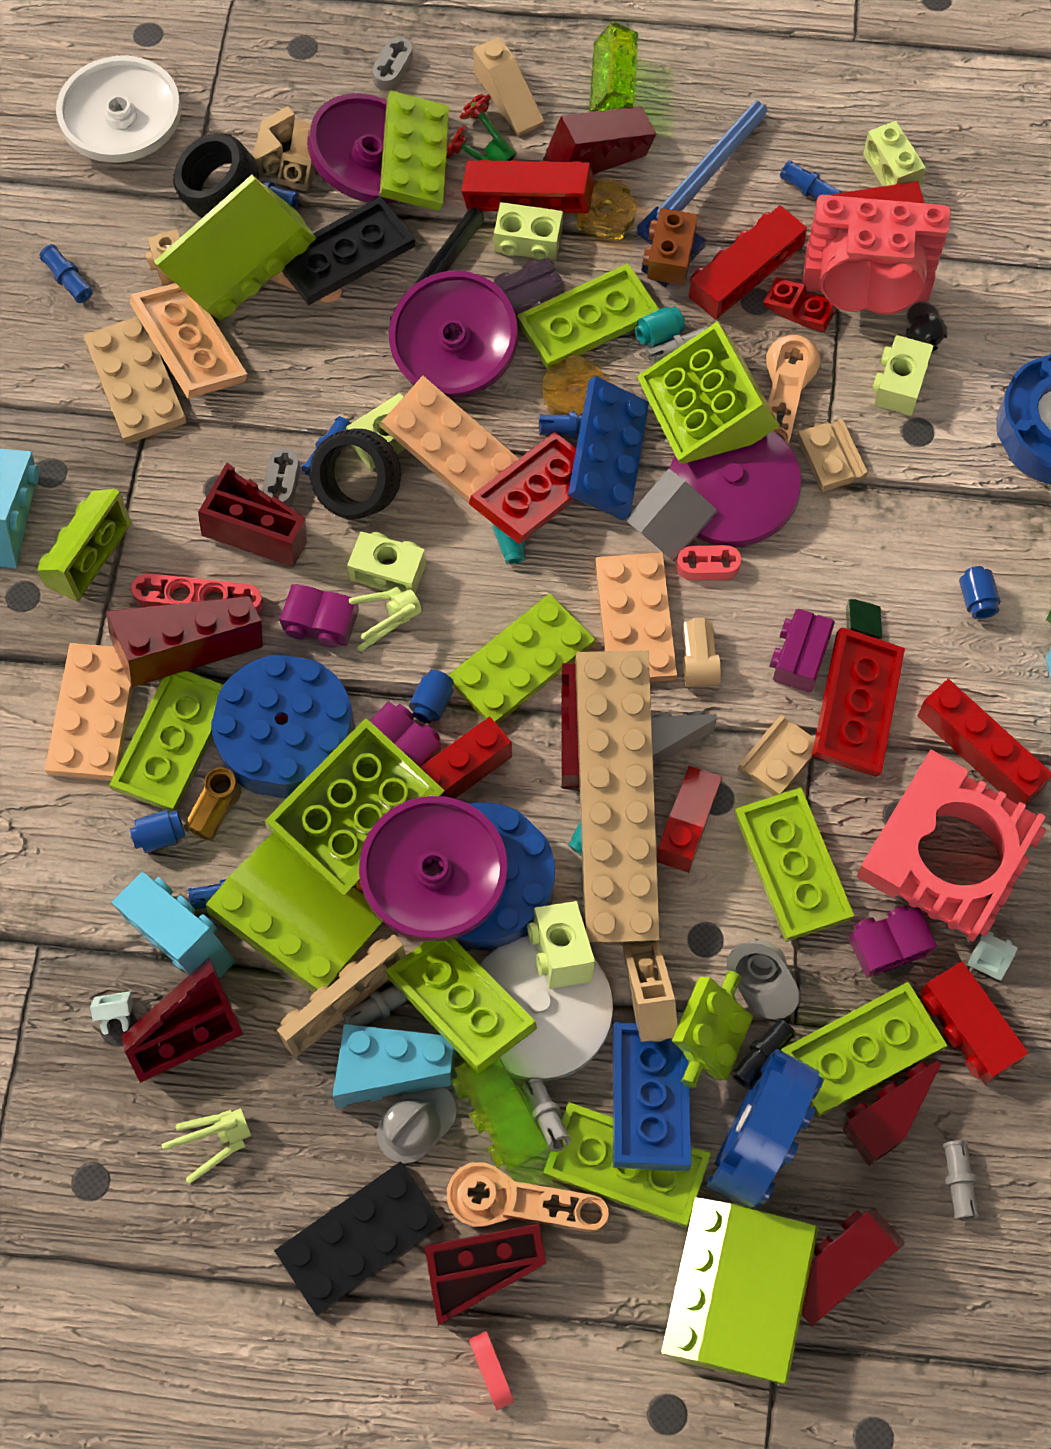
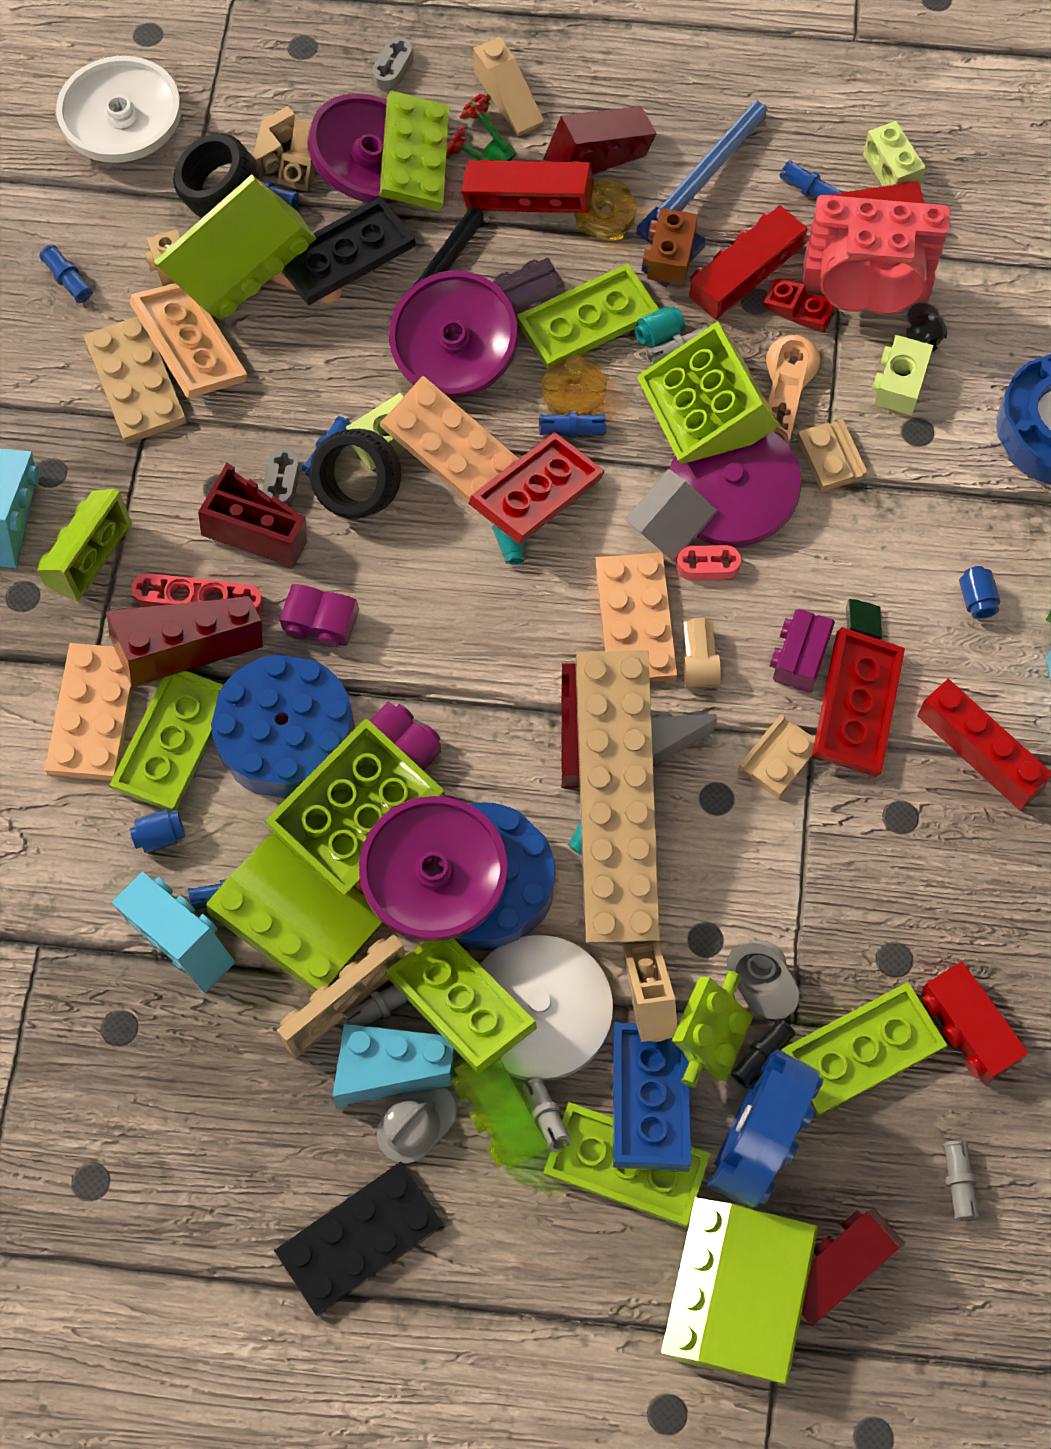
light aqua tile [90,991,133,1035] -> none
dark red wedge [122,957,244,1083] -> none
yellowish green plant [162,1108,251,1184] -> none
pearl gold piece [184,767,241,841] -> none
yellowish green brick [347,531,426,593] -> none
yellowish green plant [349,587,421,652] -> none
blue brick [409,670,454,724] -> none
red brick [420,716,512,799] -> none
dark red wedge [424,1223,546,1326] -> none
light nougat beam [447,1162,609,1232] -> none
lime plate [448,593,595,725] -> none
coral beam [468,1331,515,1411] -> none
yellowish green brick [494,202,563,261] -> none
yellowish green brick [527,901,595,989] -> none
blue plate [568,376,649,520] -> none
clear neon green brick [589,21,638,112] -> none
red slope [656,766,722,873] -> none
lime plate [734,787,855,942] -> none
dark red slope [842,1060,941,1166] -> none
magenta brick [849,906,937,978] -> none
coral hose [856,749,1047,942] -> none
light aqua tile [967,931,1018,981] -> none

